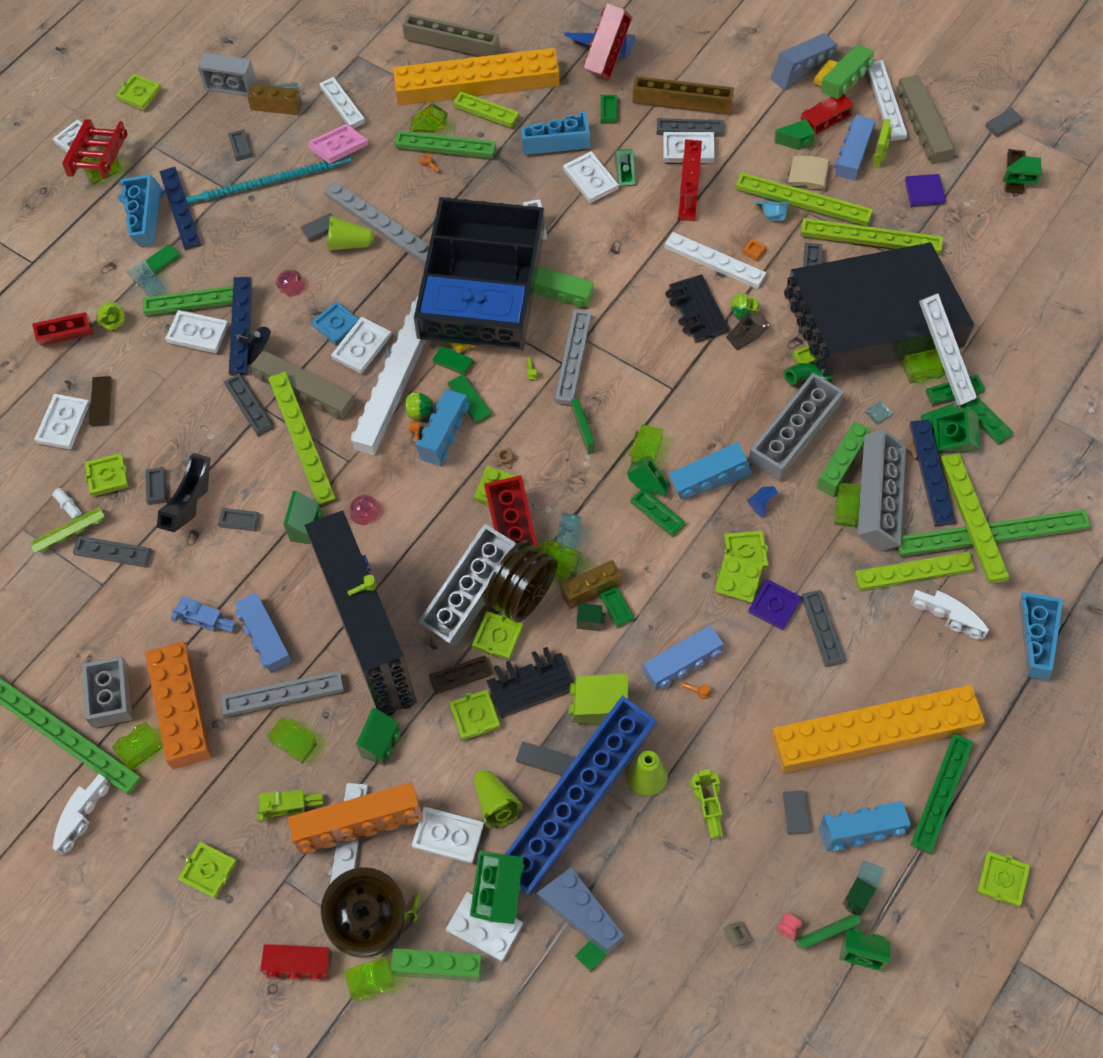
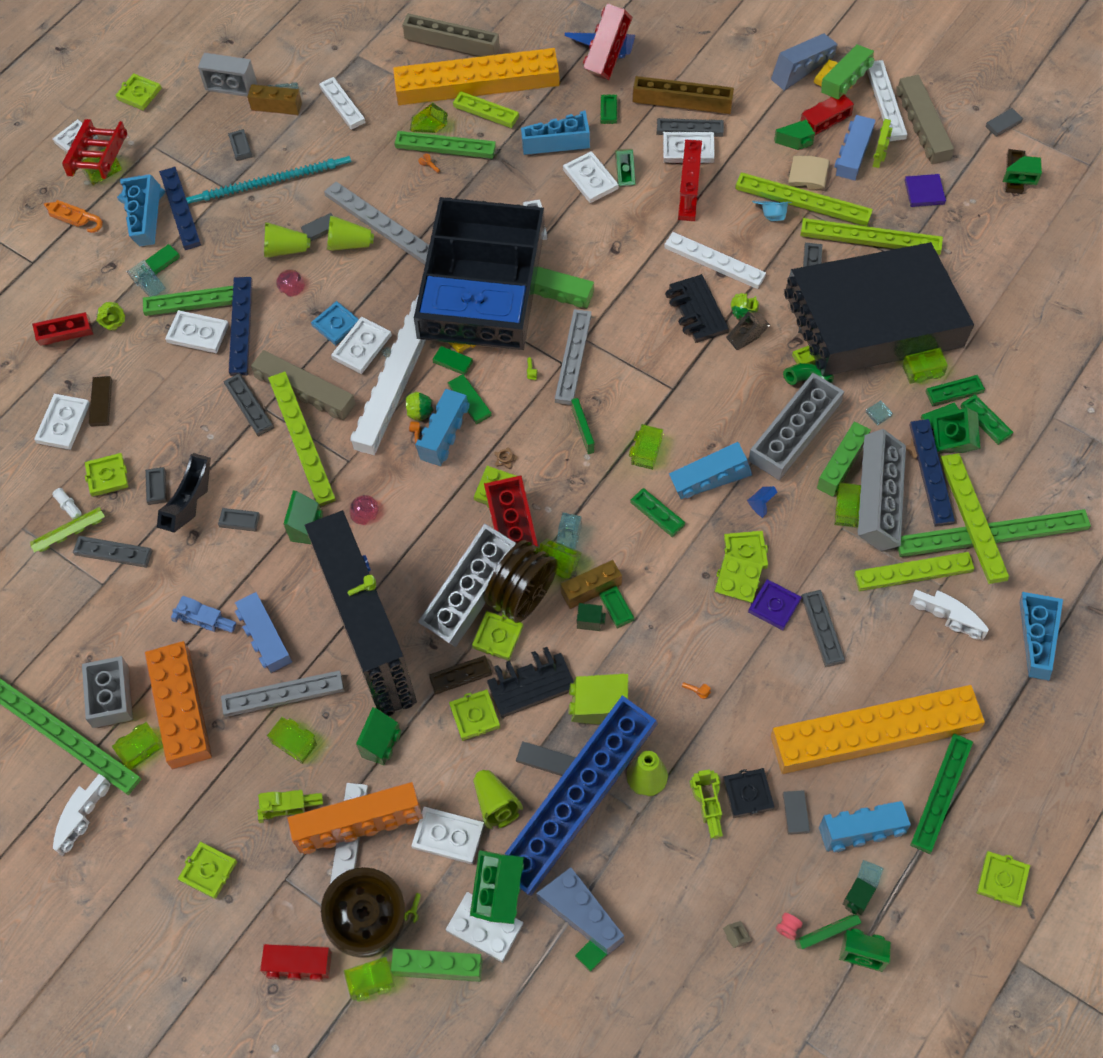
black shield [236,326,272,365] -> none
bright pink plate [308,124,368,164] -> none
green slope [627,455,670,495] -> none
medium blue brick [642,625,723,690] -> none
orange tile [742,239,767,261] -> none
white plate [919,294,977,405] -> none
none -> orange plate [44,200,103,233]
none -> lime cone [264,222,310,258]
none -> black plate [723,768,775,818]

